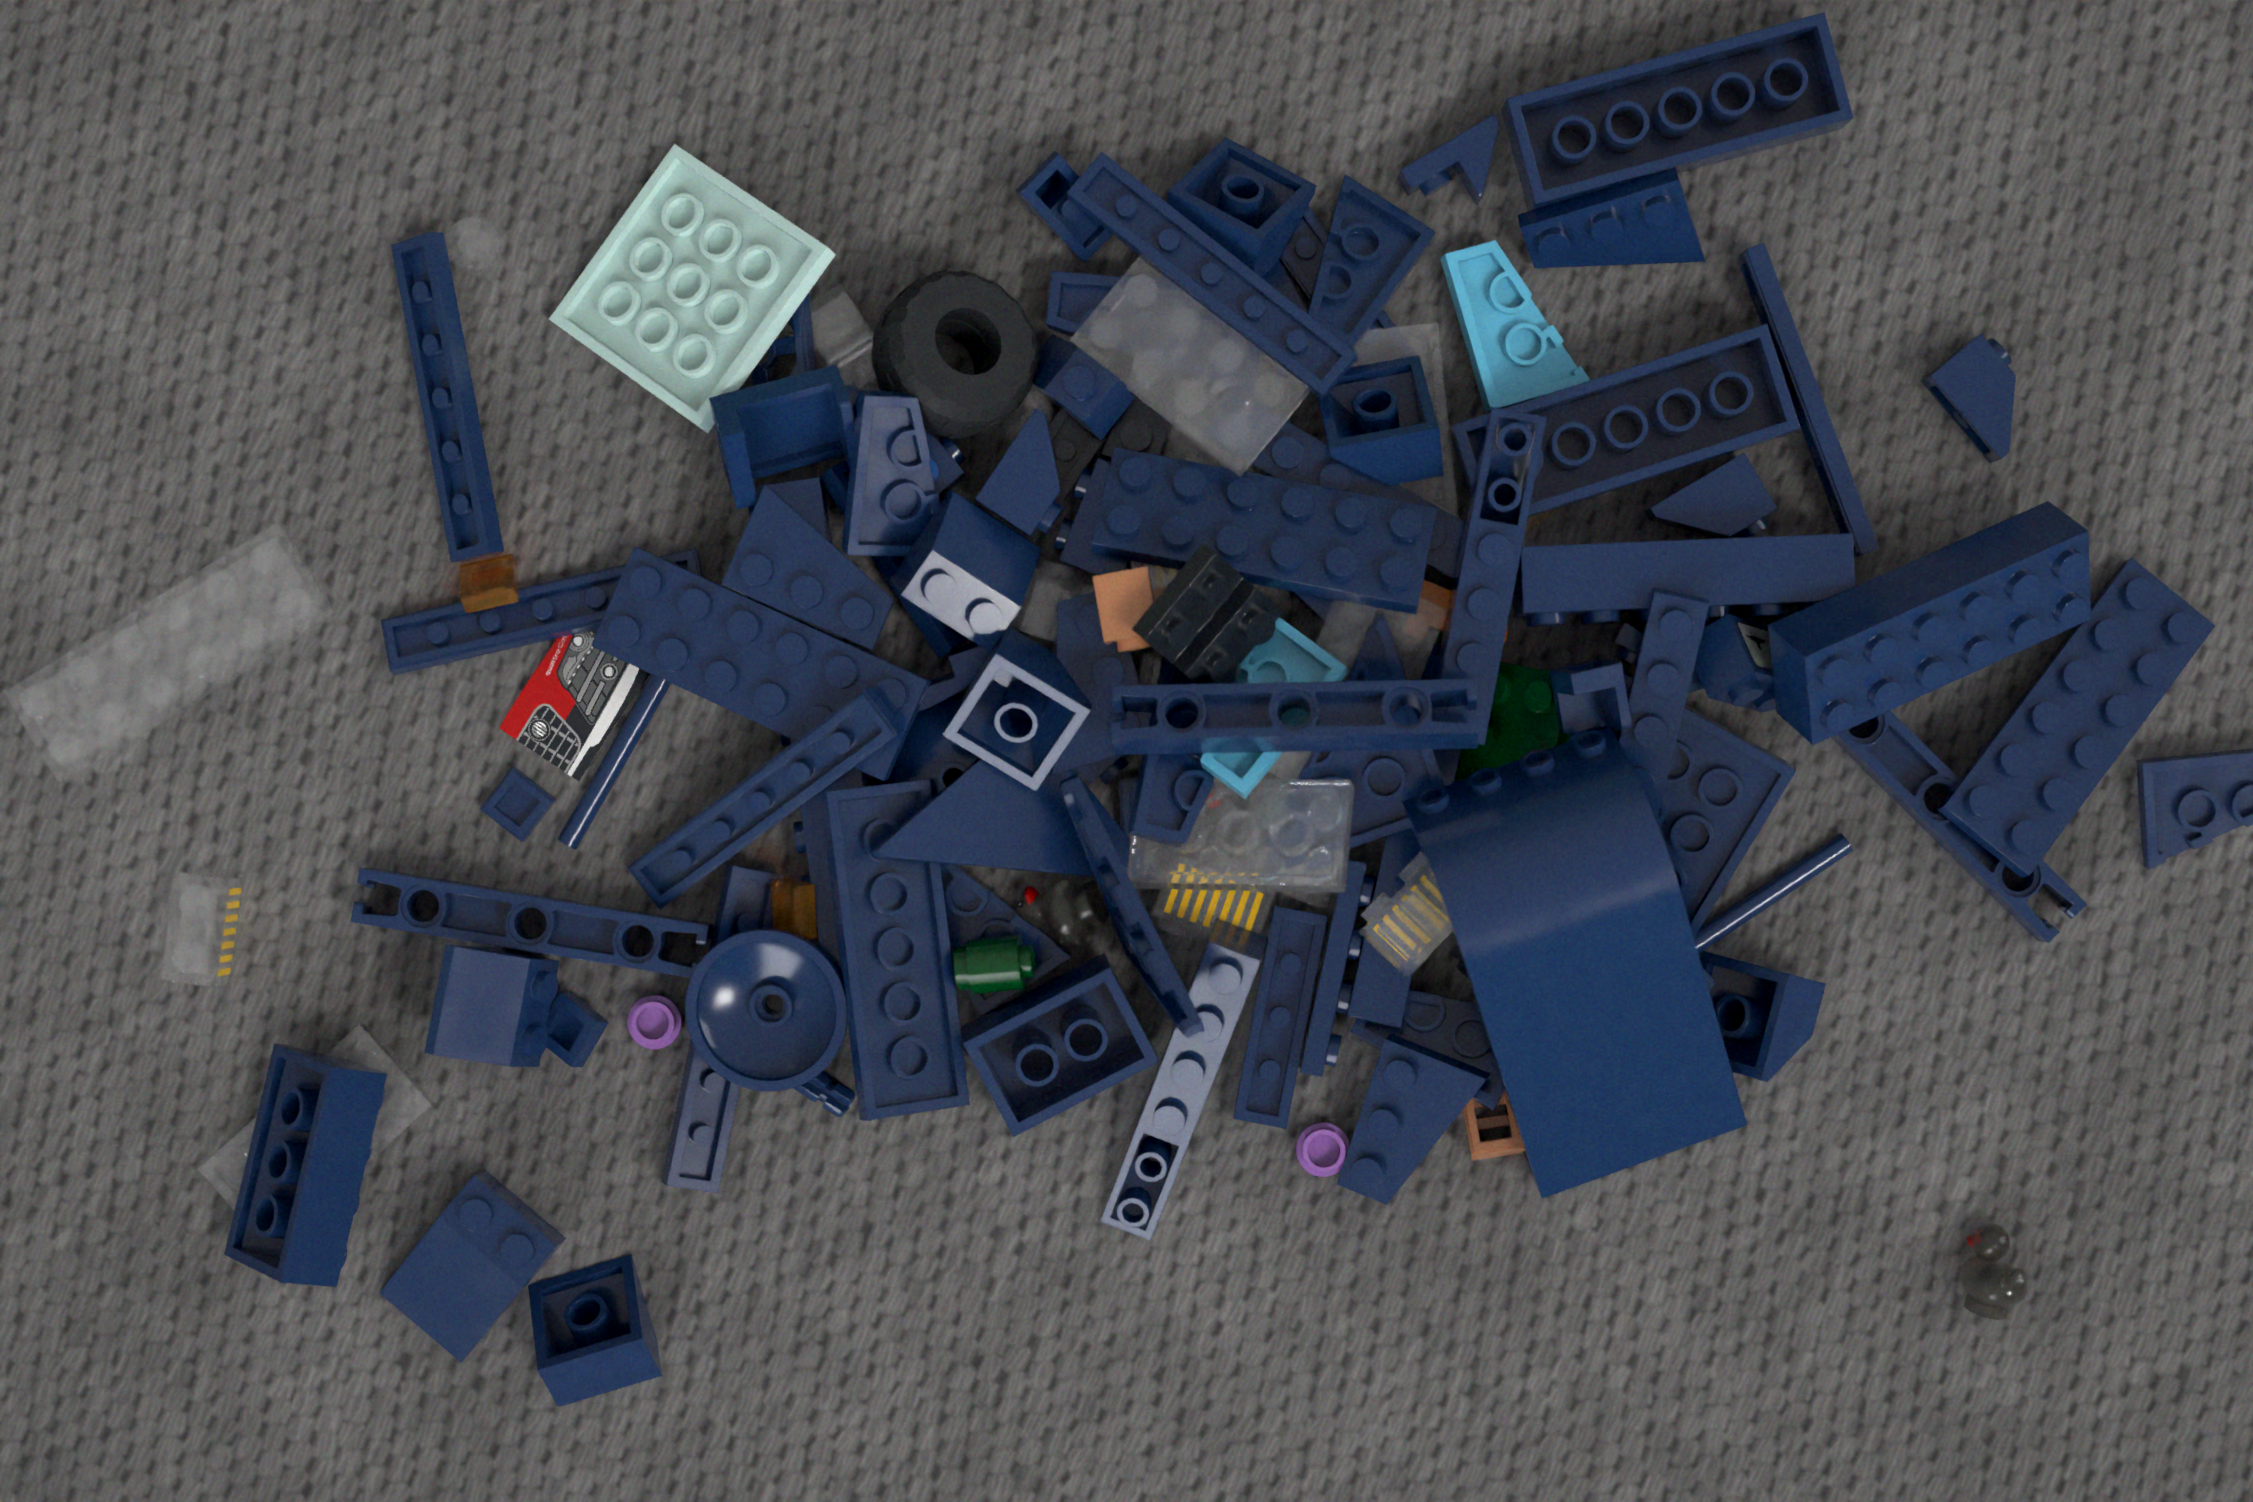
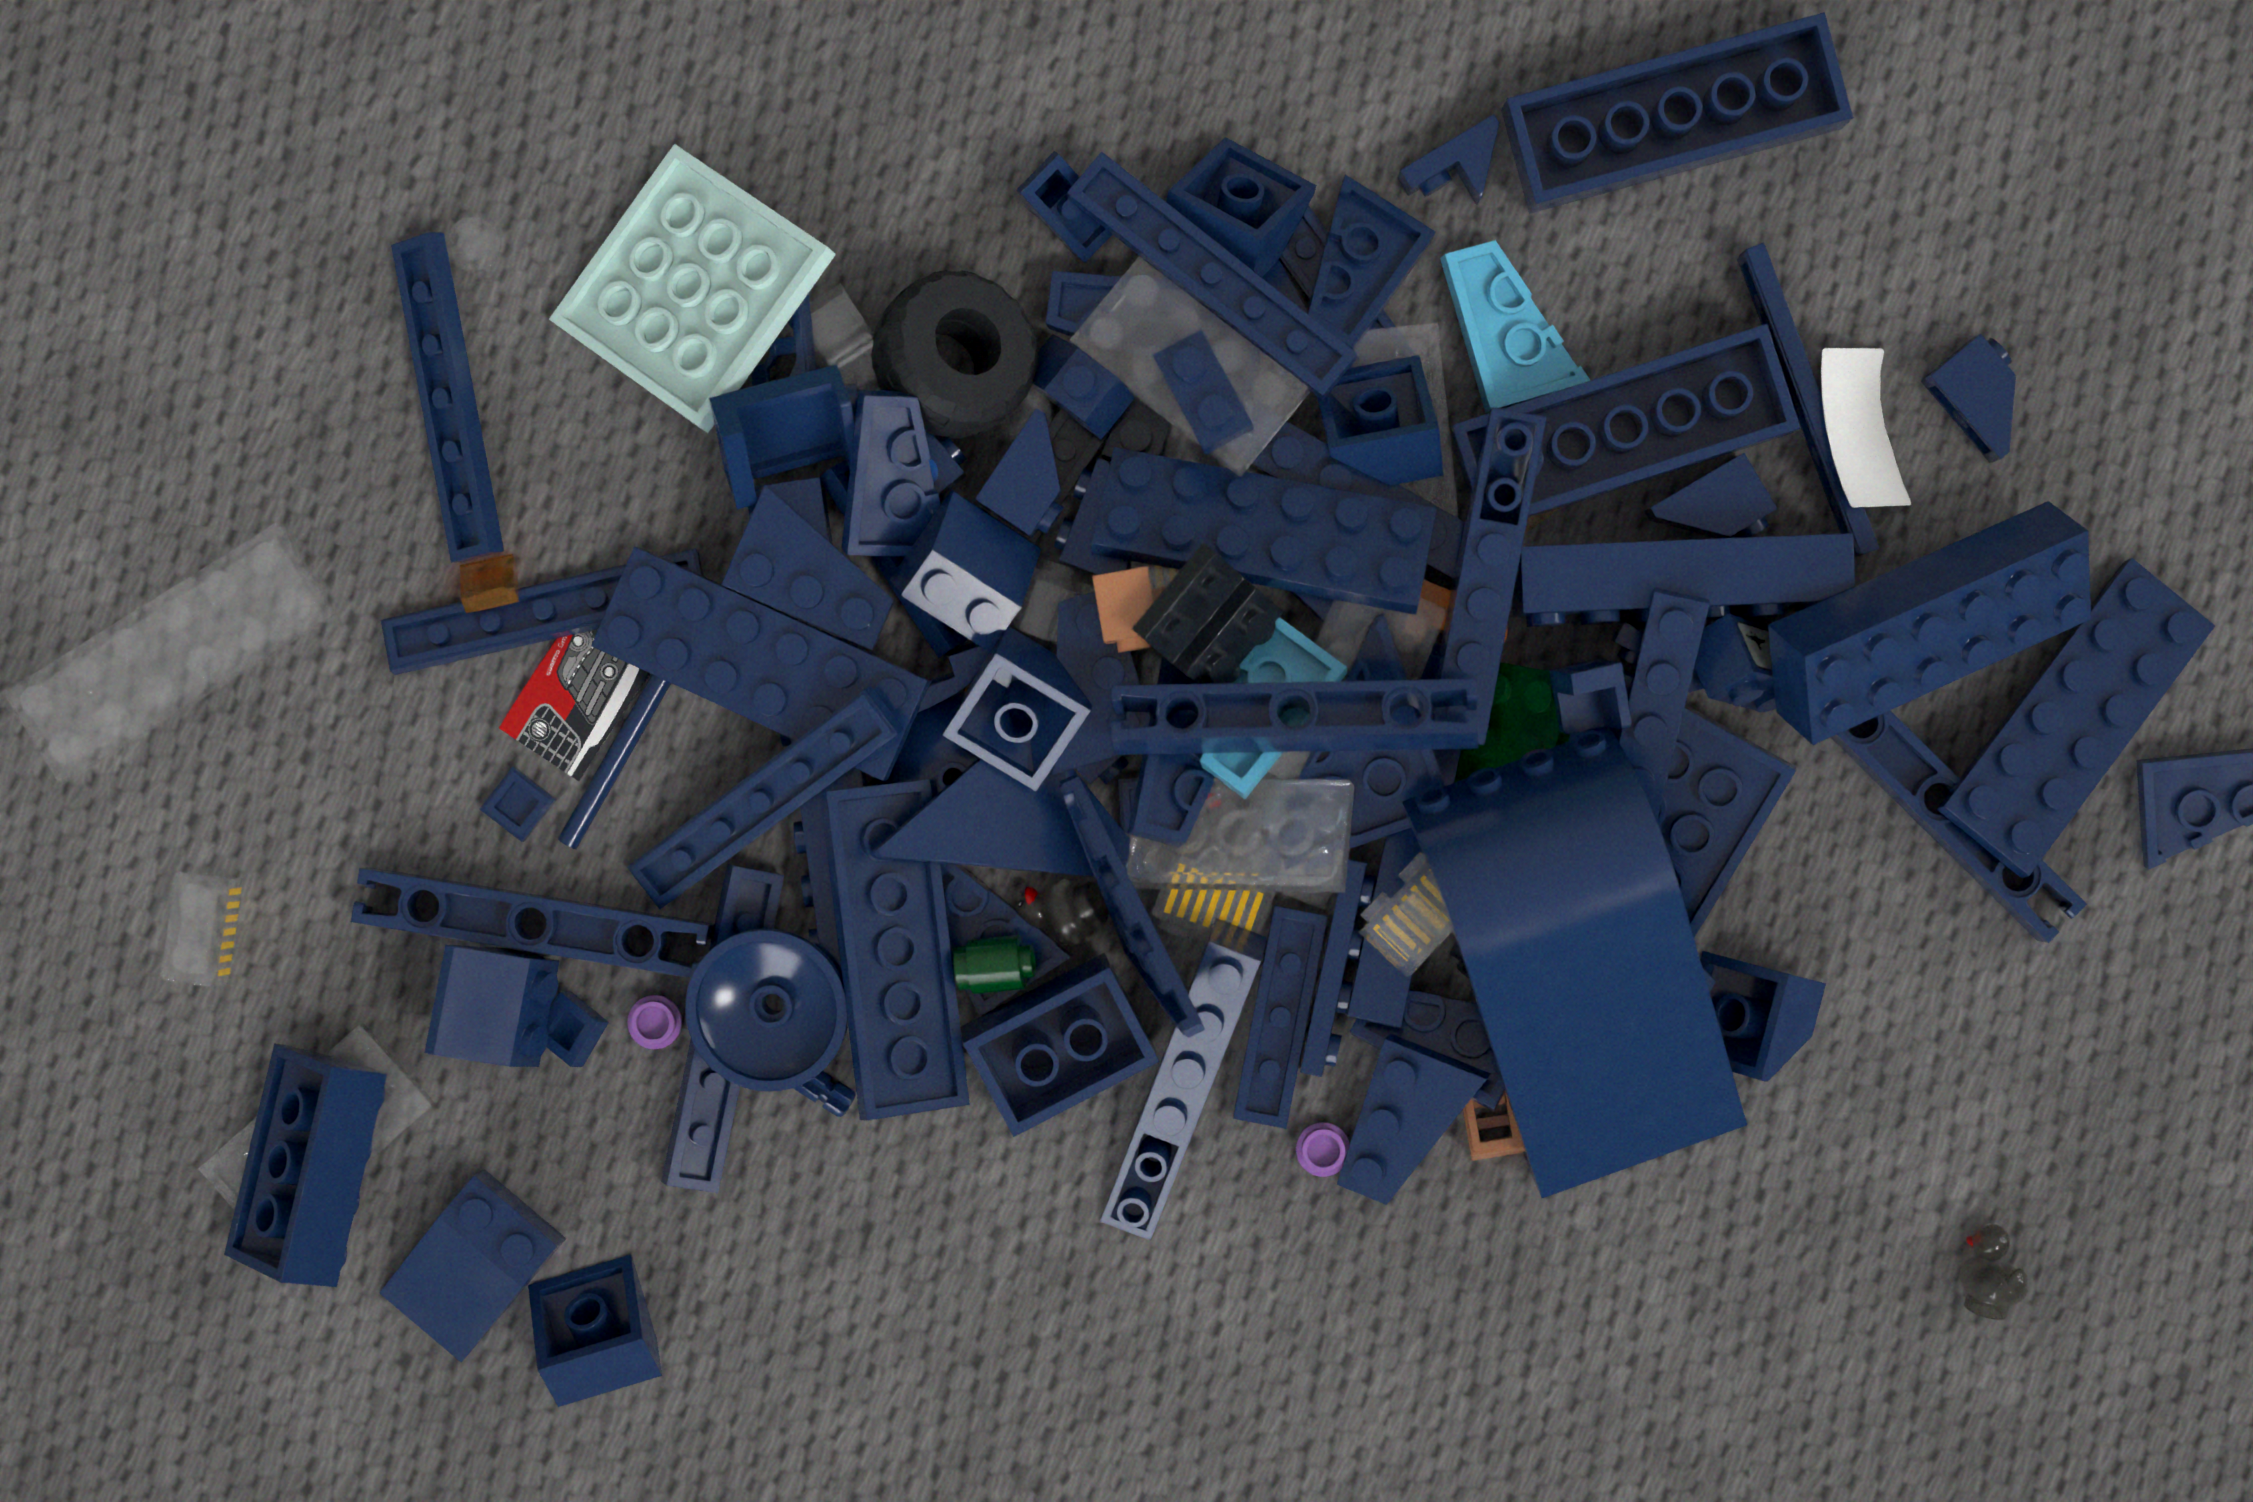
clear orange tile [771,877,817,939] -> none
dark blue wing [1518,167,1705,268] -> none
dark blue bar [1694,833,1853,954] -> none
none -> dark blue plate [1153,329,1254,455]
none -> white sticker [1821,348,1911,507]

